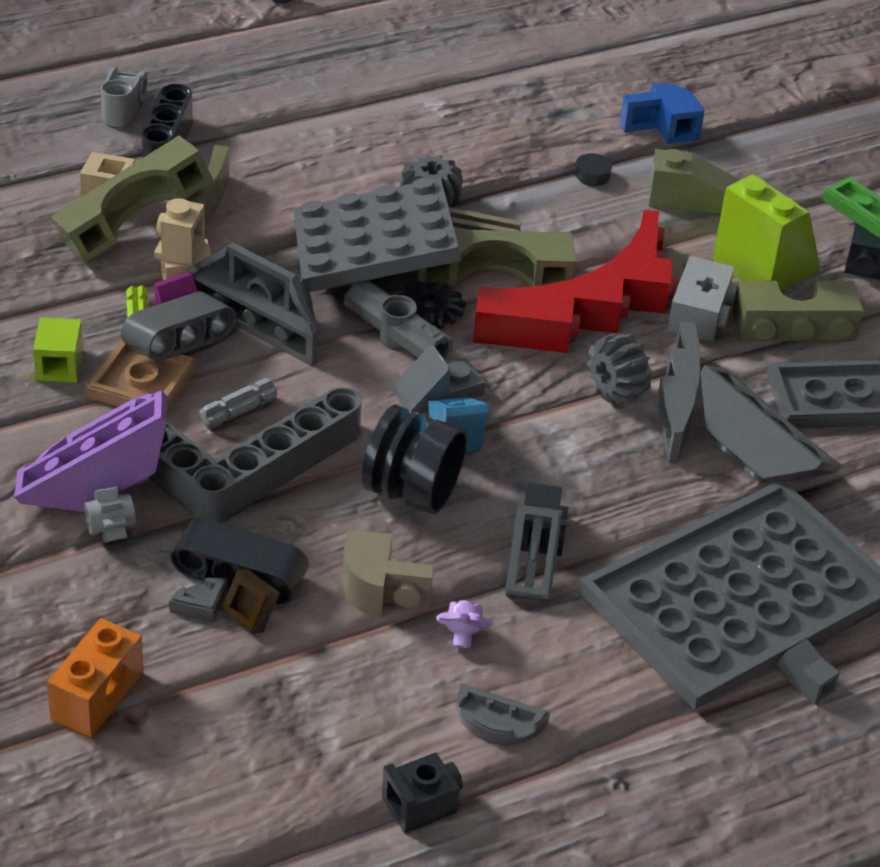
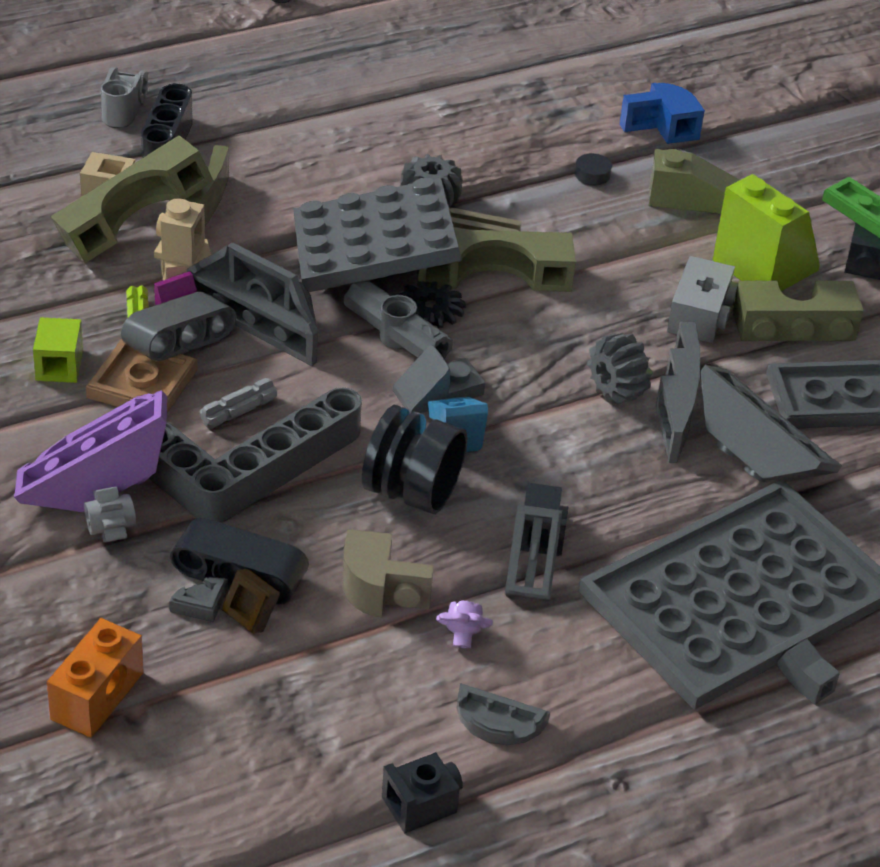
red arch [473,210,678,353] -> none

